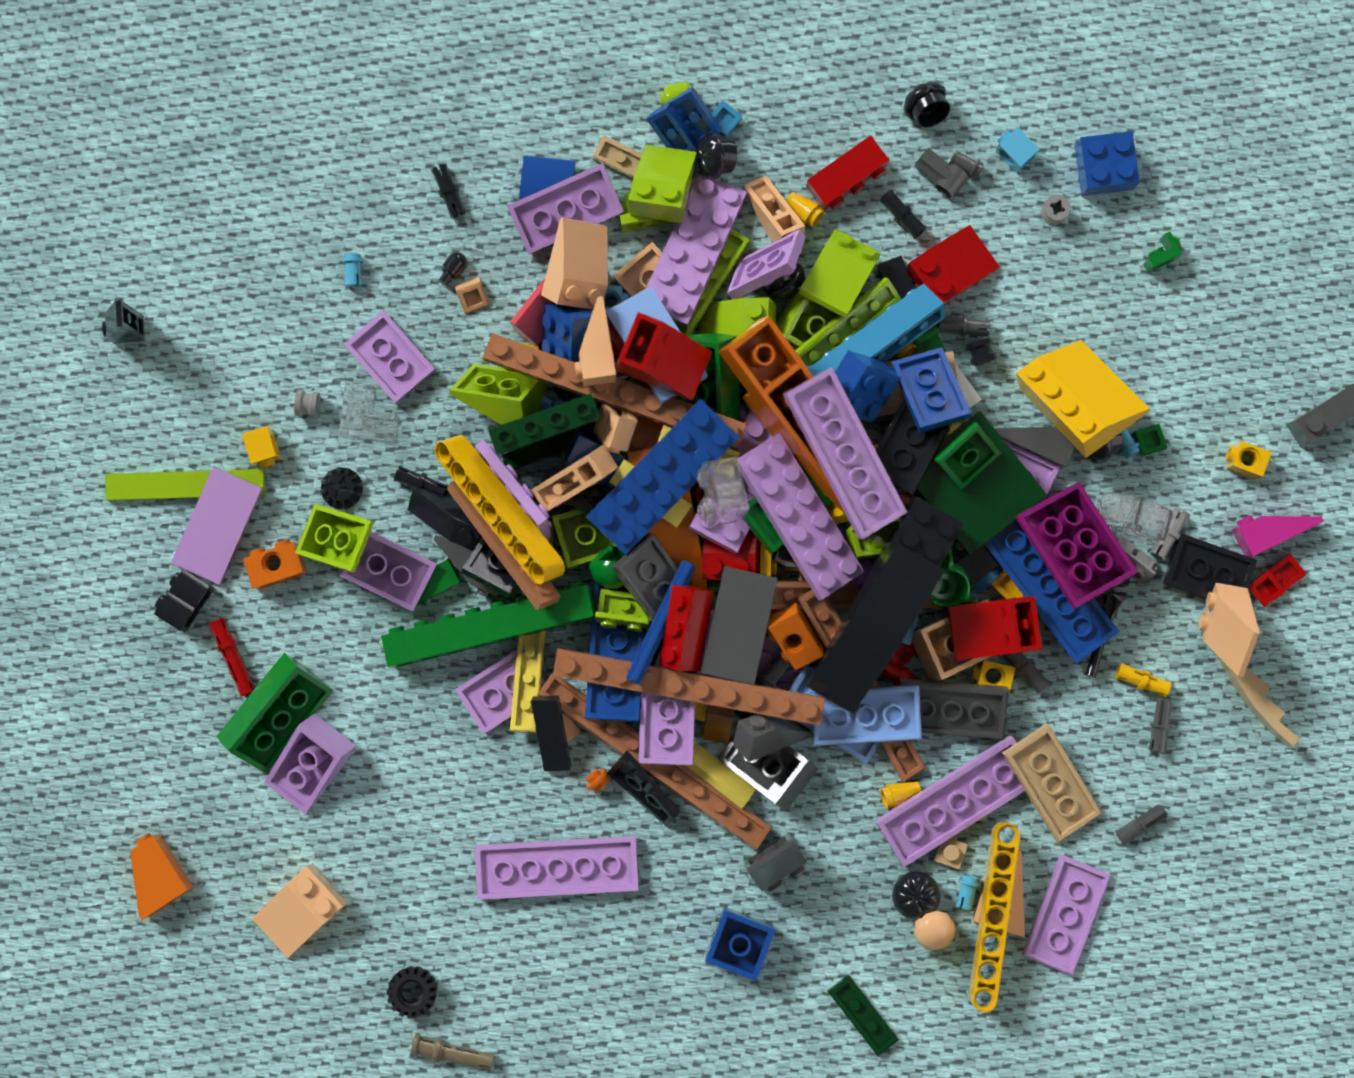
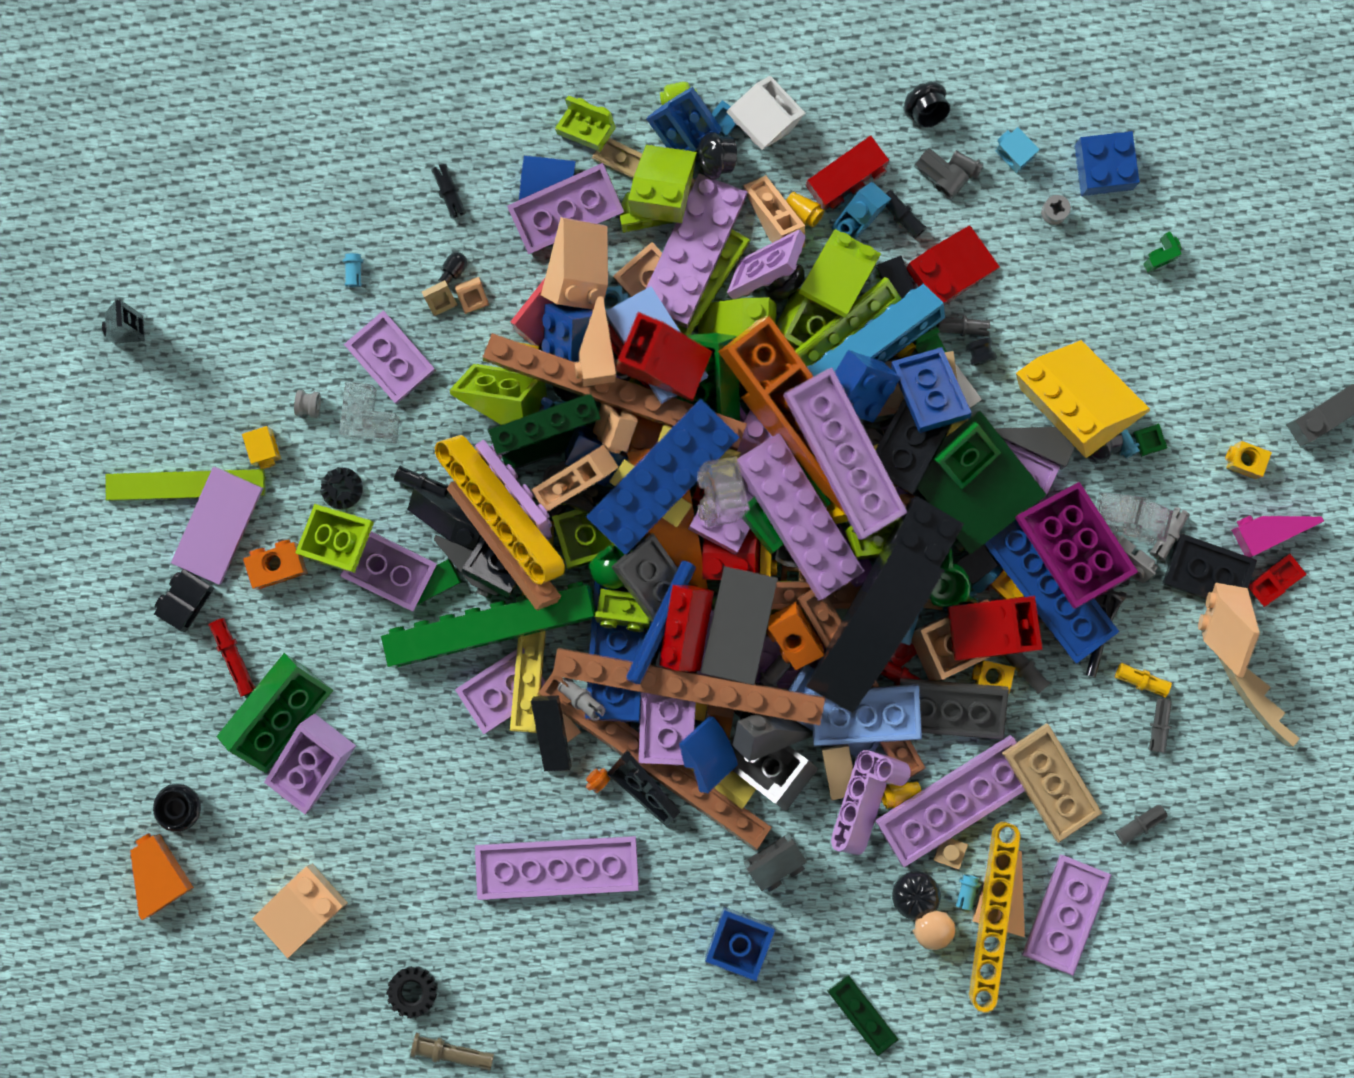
none -> black piece [153,784,201,832]
none -> tan plate [422,280,457,316]
none -> lime bracket [555,96,616,152]
none -> light grey pin [558,678,605,721]
none -> blue slope [679,716,738,793]
none -> white slope [727,76,805,150]
none -> tan tile [821,744,853,800]
none -> dark azure slope [831,182,891,240]
none -> lavender beam [831,750,911,855]

